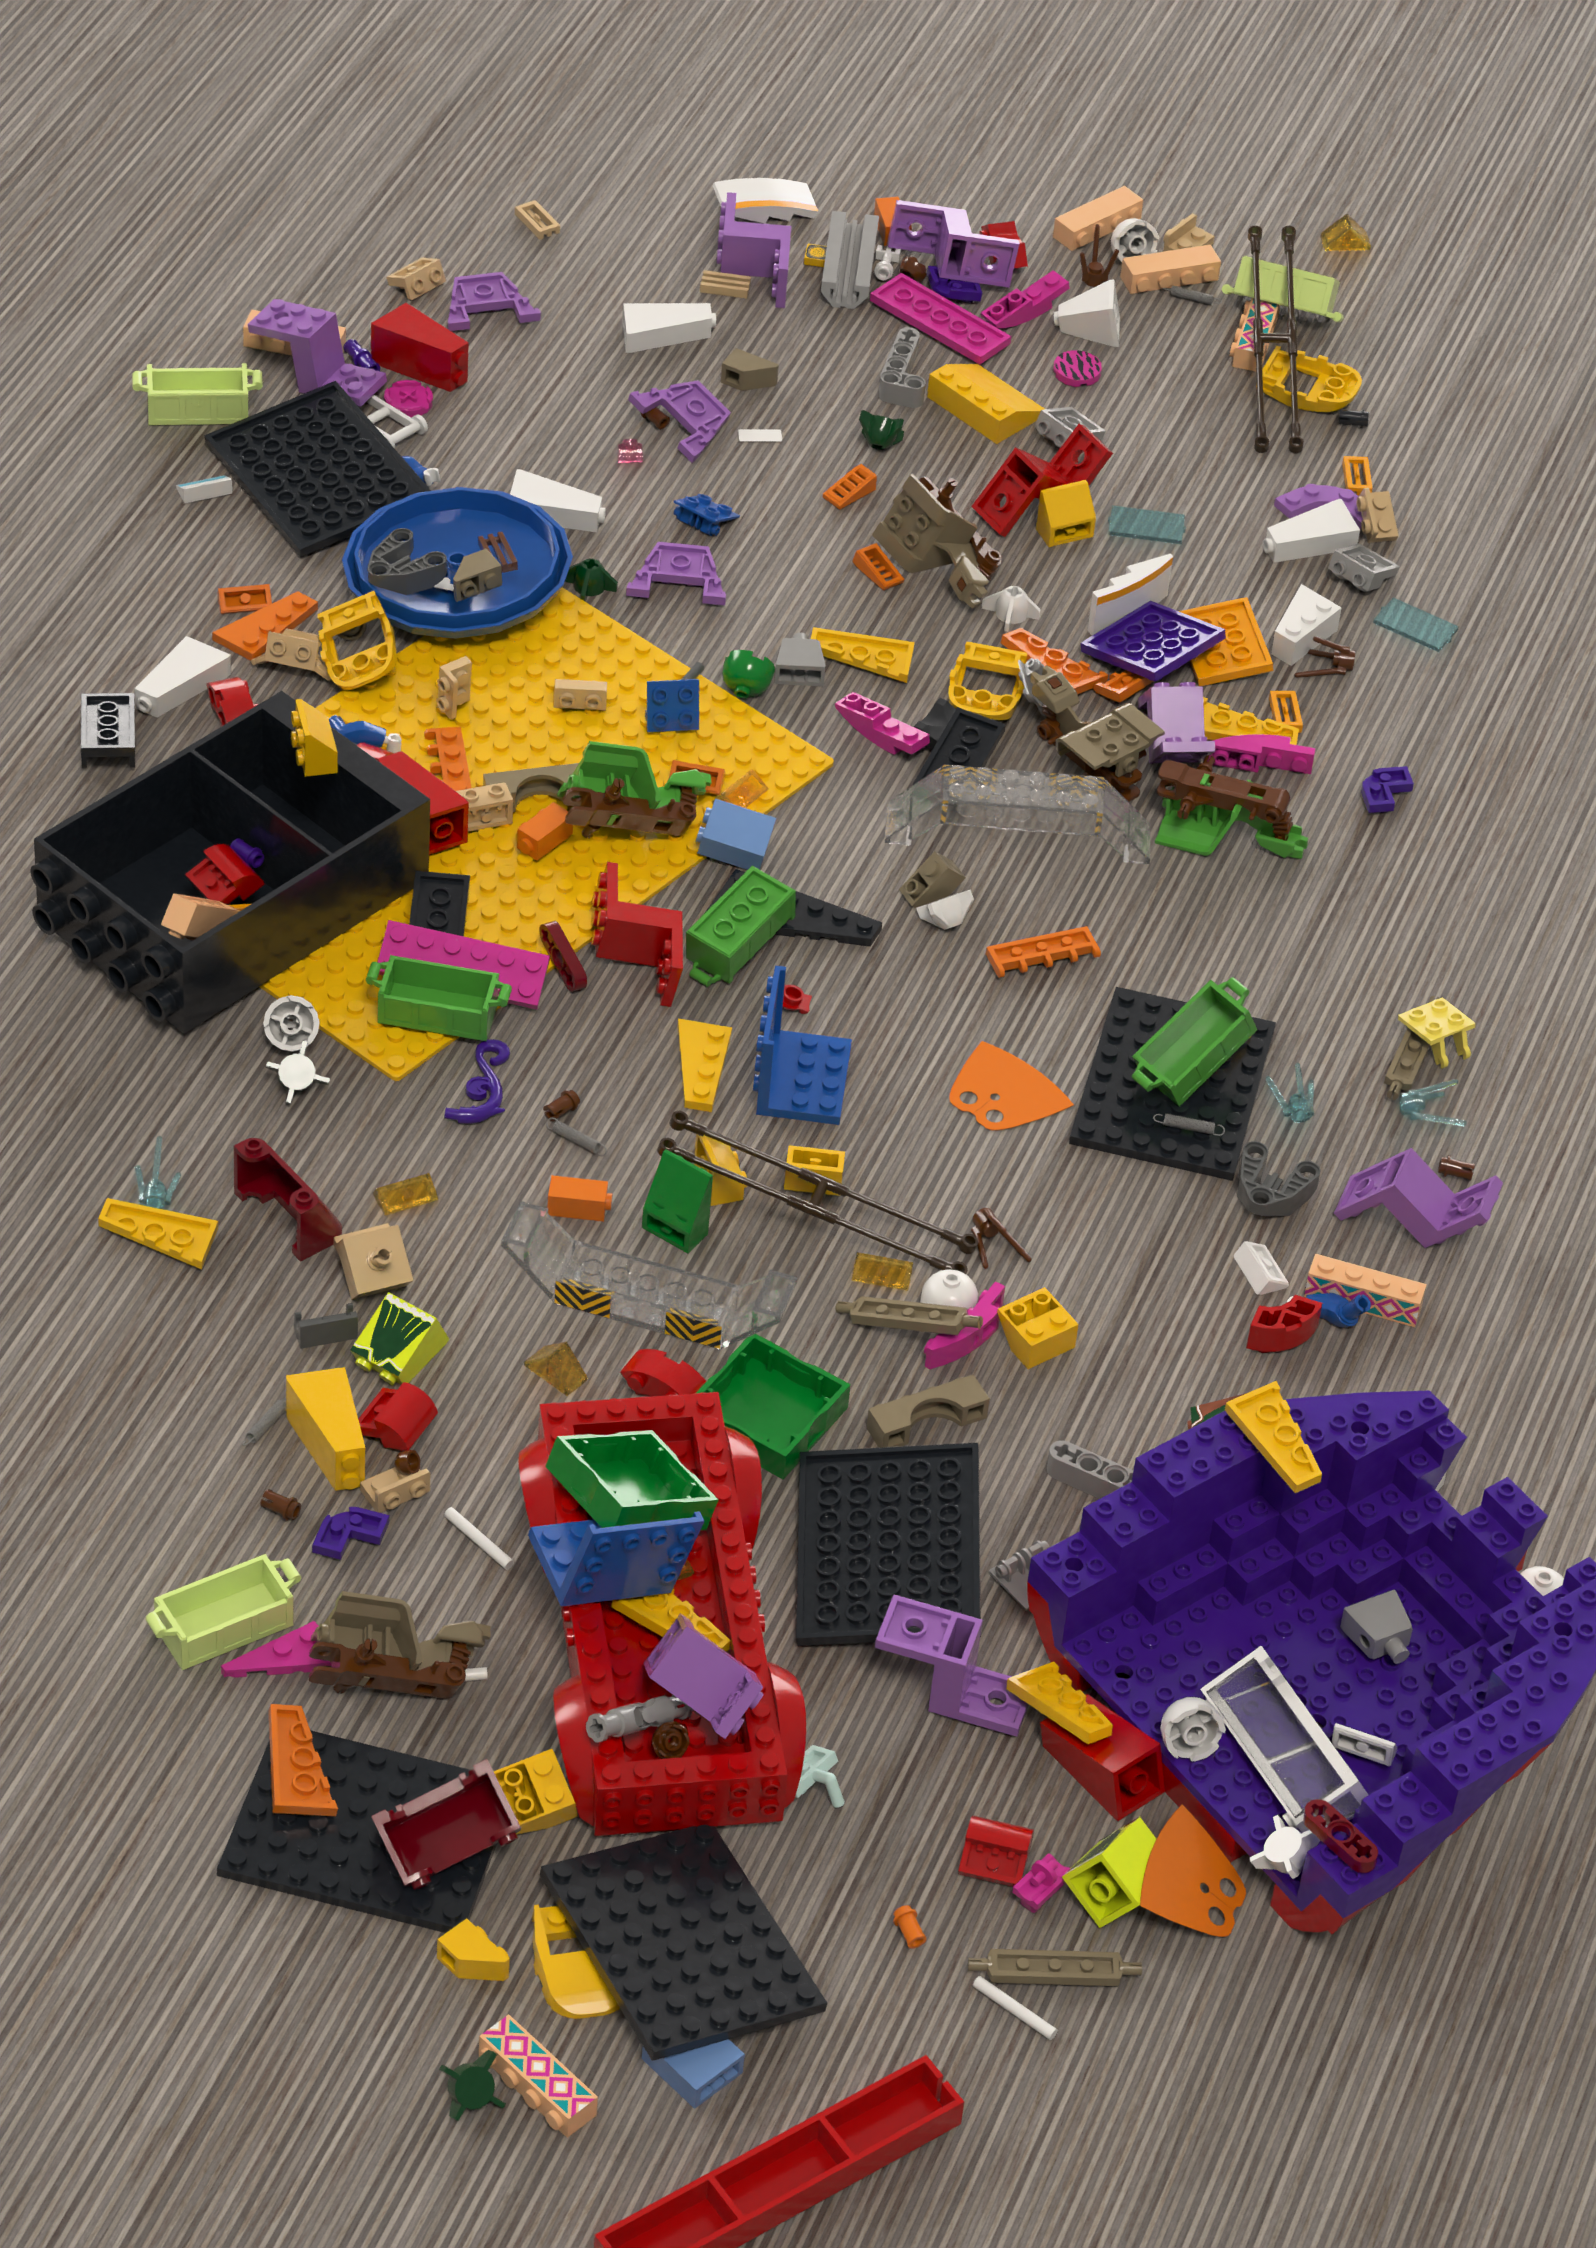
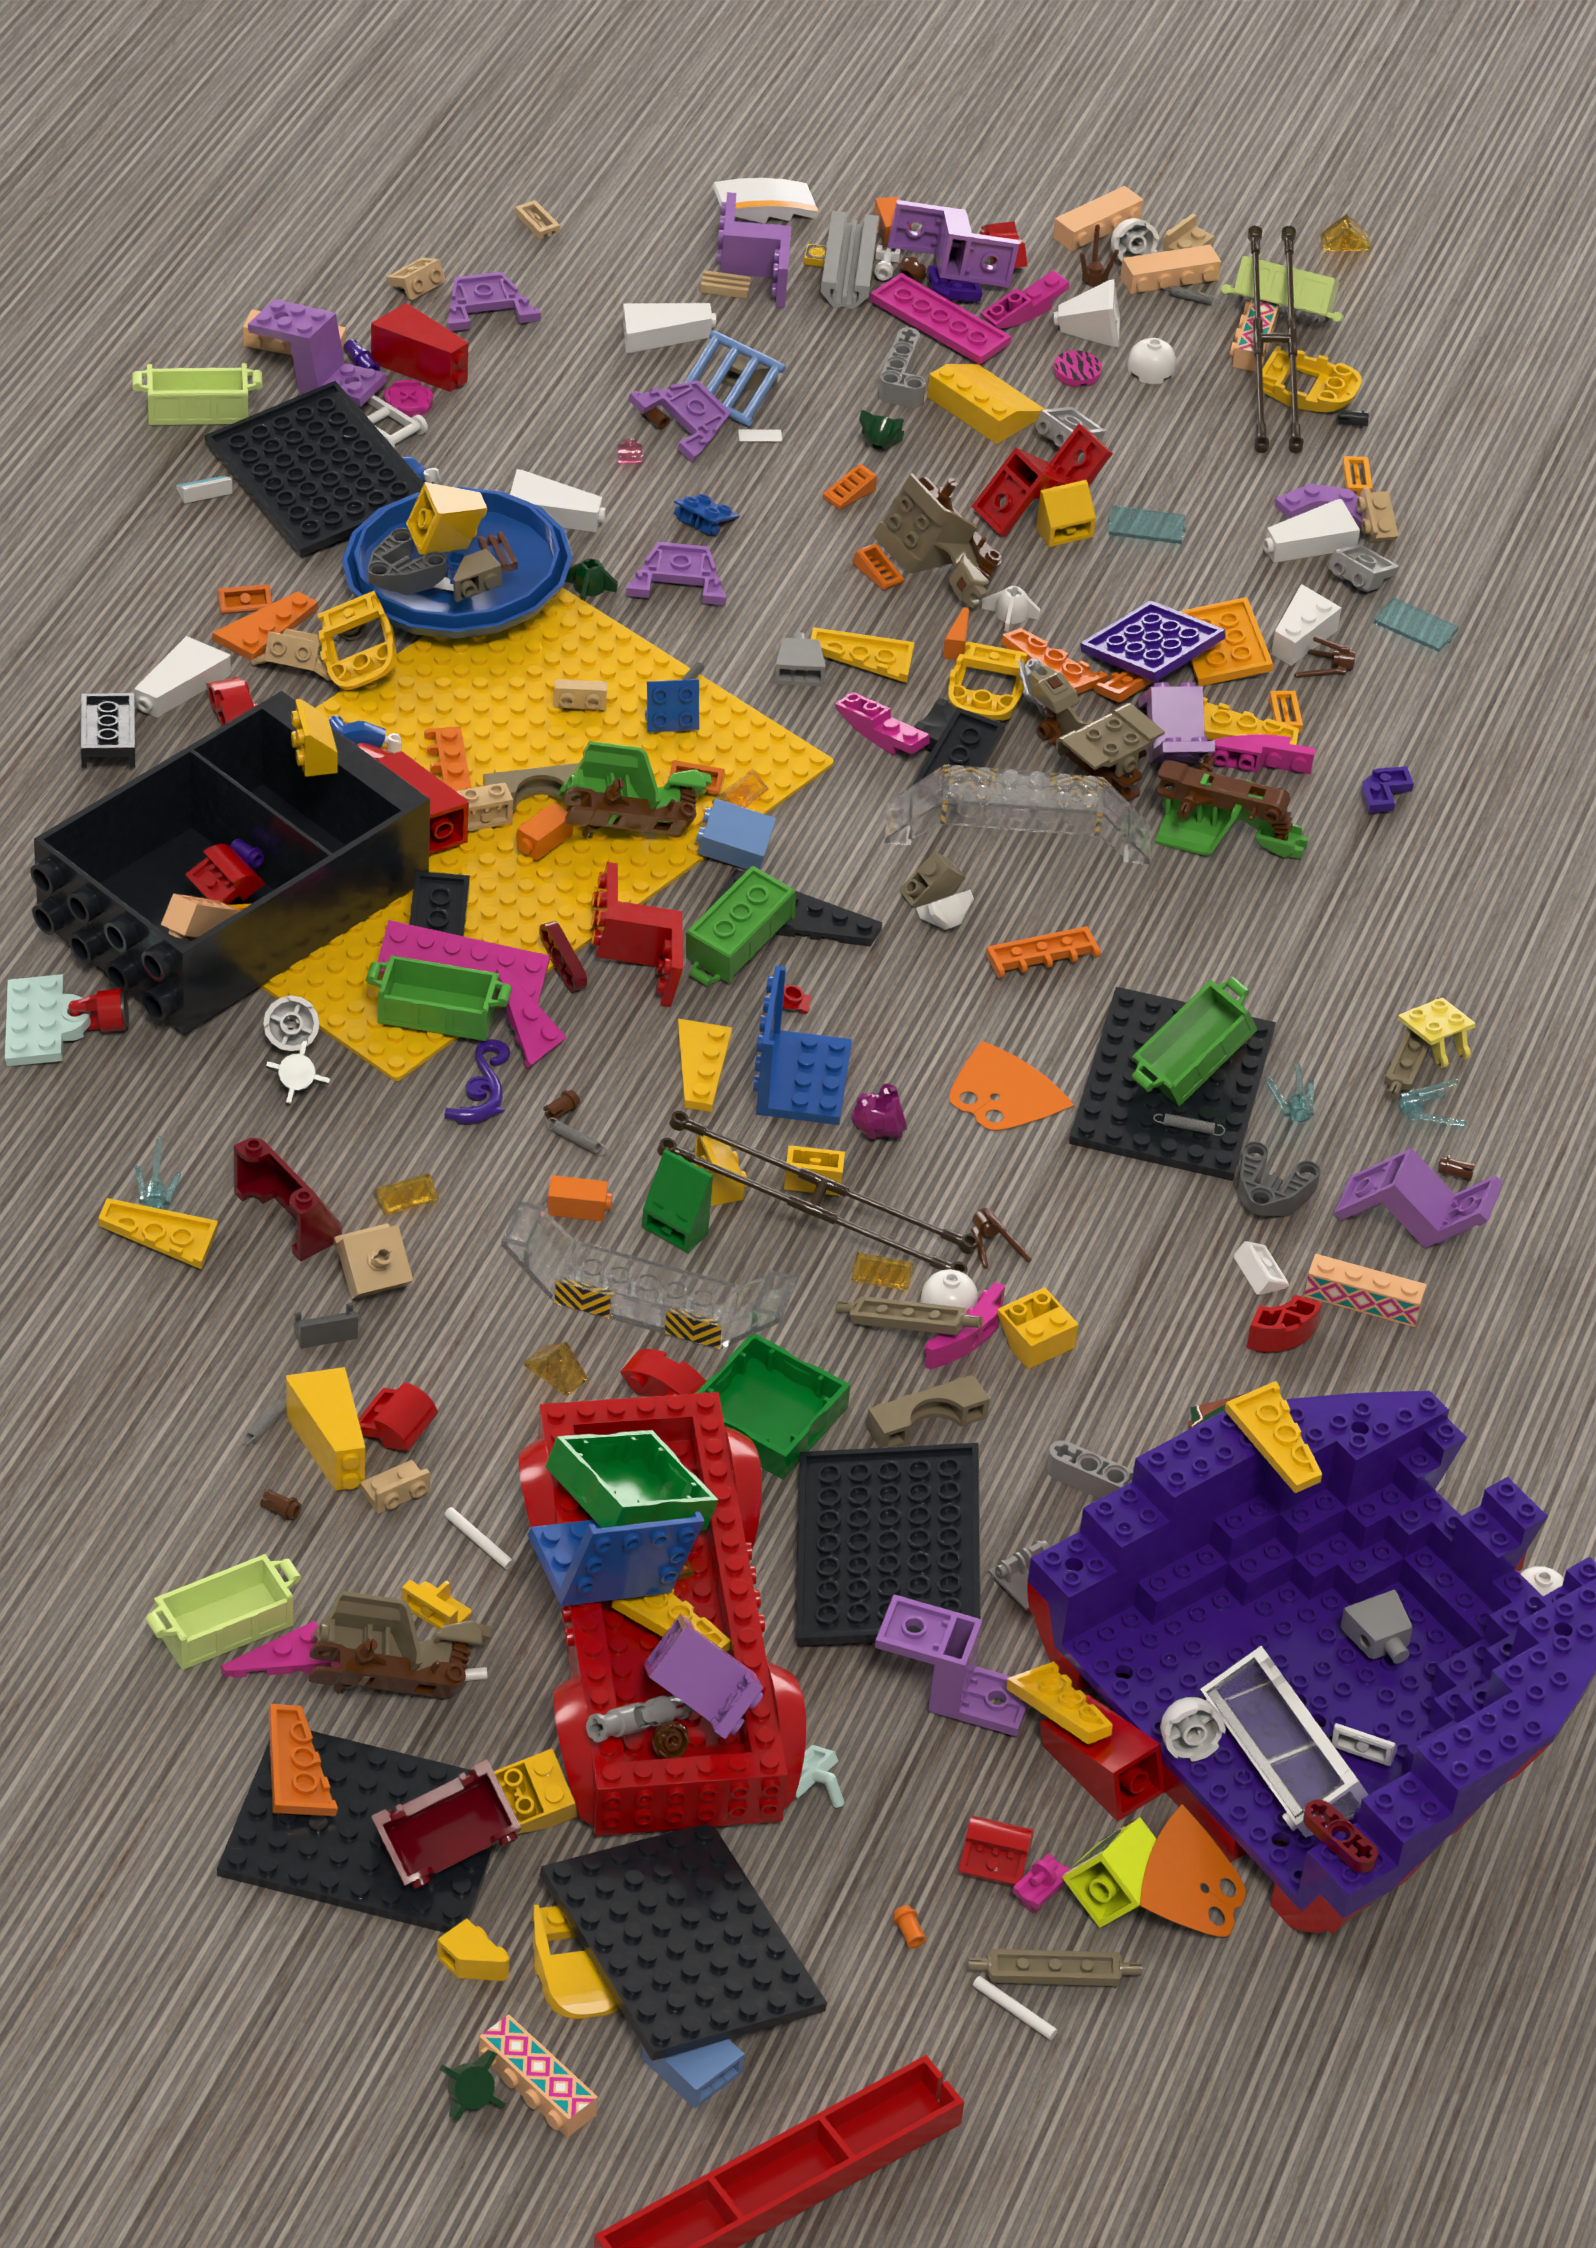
dark purple plate [312,1507,390,1560] -> none
slope [350,1292,449,1385] -> none
reddish brown hinge [394,1450,420,1475] -> none
tan bracket [436,656,472,720] -> none
green cylinder [722,650,775,698] -> none
white slope [1087,554,1173,636] -> none
white piece [1250,1815,1320,1879] -> none
blue arm [1287,1293,1371,1328] -> none
none -> light aqua plate [5,974,129,1066]
none -> yellow panel [402,1580,472,1630]
none -> yellow slope [406,482,487,555]
none -> dark pink wing [495,966,566,1070]
none -> medium blue bar [684,330,786,427]
none -> magenta helmet [851,1083,907,1139]
none -> orange slope [943,607,969,660]
none -> white cylinder [1127,338,1176,384]

